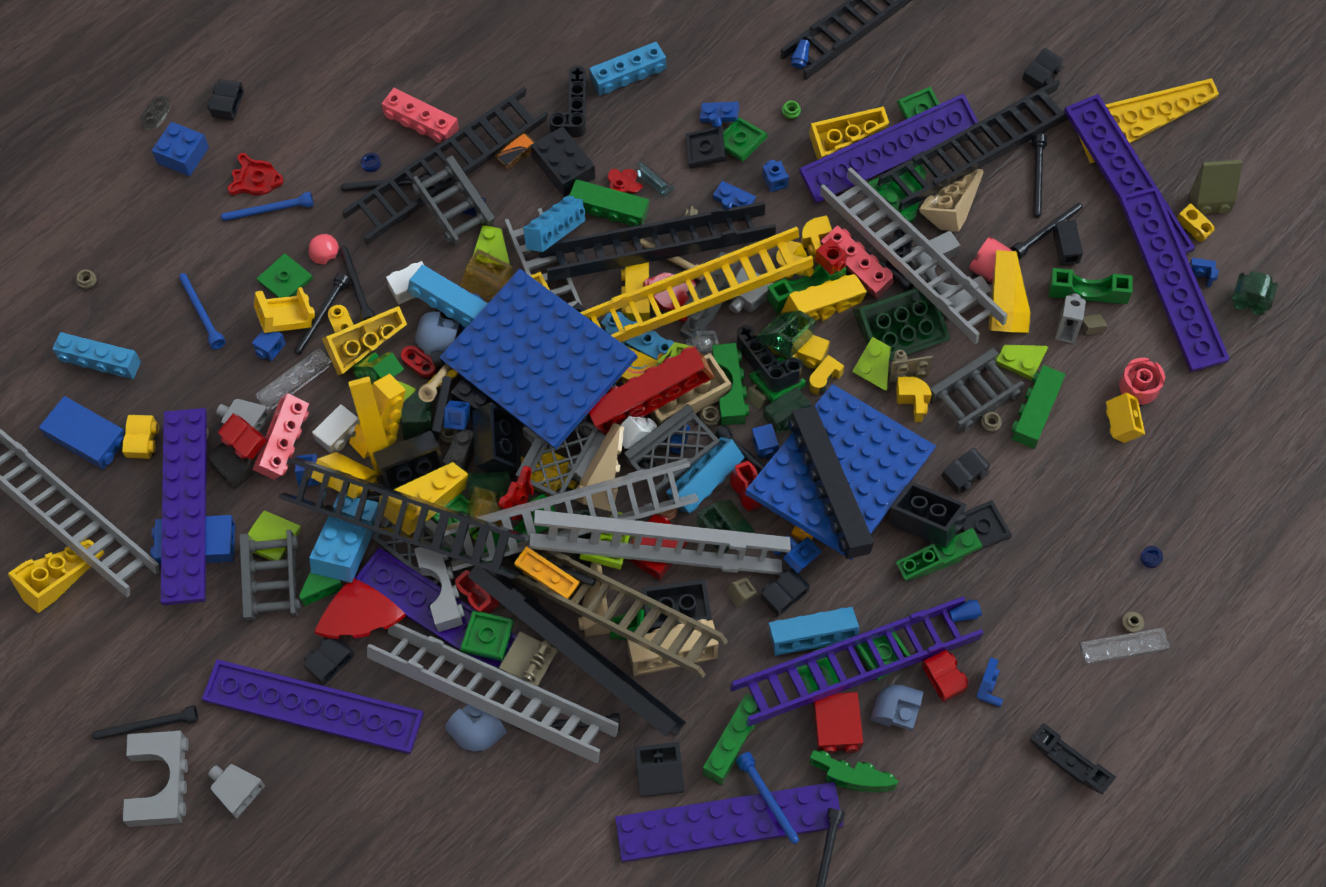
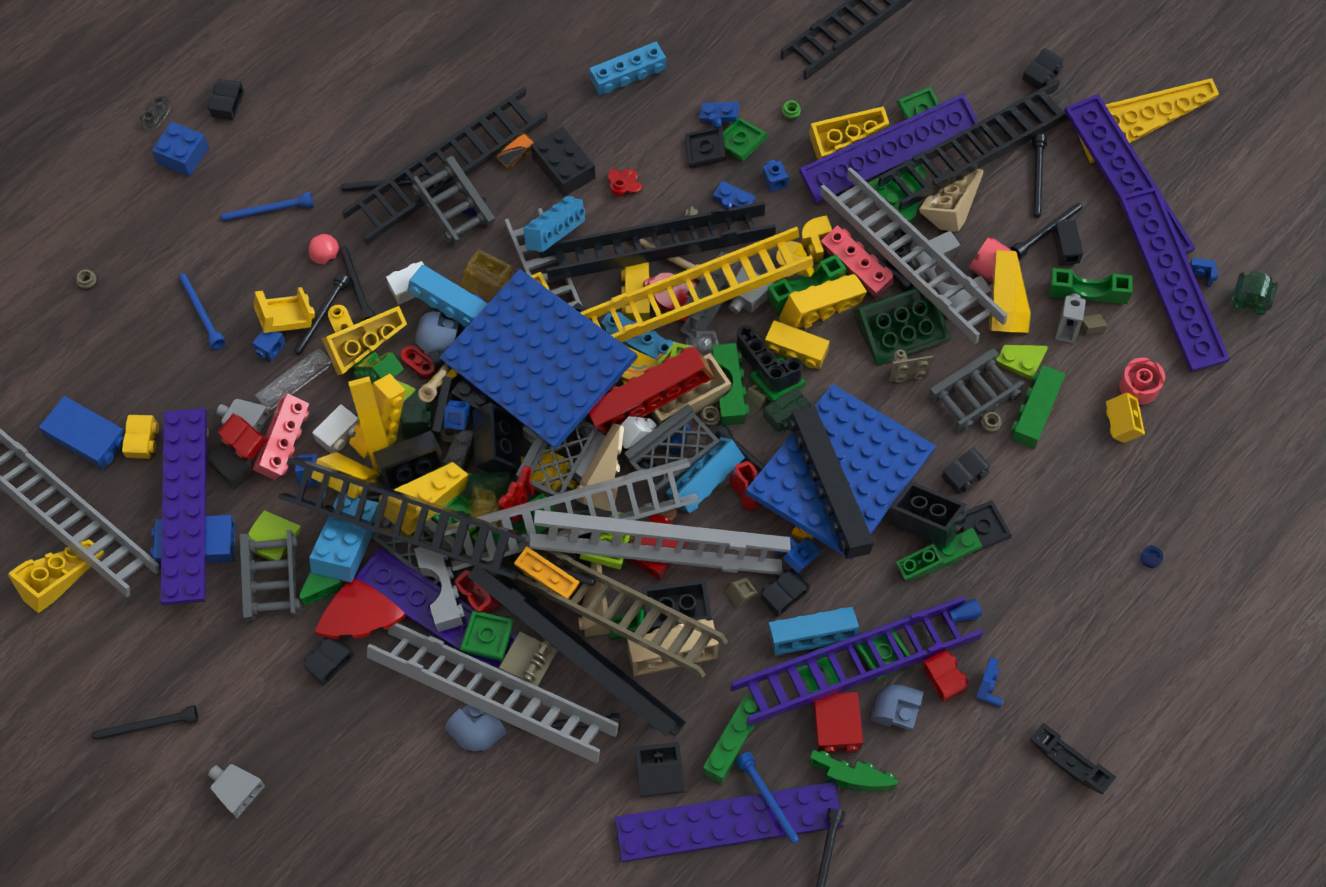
dark azure brick [52,332,141,379] -> none
light grey arch [123,731,189,827] -> none
dark purple plate [202,659,424,755] -> none
red tile [227,153,284,196] -> none
green plate [256,253,313,298] -> none
clear blue tile [361,153,381,172] -> none
coral brick [381,88,459,143] -> none
lime wing [472,225,510,268] -> none
black beam [549,66,587,137] -> none
green brick [569,179,649,227] -> none
clear light blue slope [638,162,674,196] -> none
clear green slope [697,500,755,553] -> none
blue brick [751,424,779,459] -> none
clear green slope [757,310,816,359] -> none
blue cone [790,39,810,69] -> none
yellow leg [809,355,844,395] -> none
red brick [815,238,847,275] -> none
lime wing [852,337,891,391] -> none
yellow brick [896,377,932,422] -> none
clear plate [1079,627,1170,665] -> none
dark tan plate [1122,612,1144,633] -> none
yellow leg [1177,203,1215,242] -> none
olive slope [1189,160,1242,215] -> none

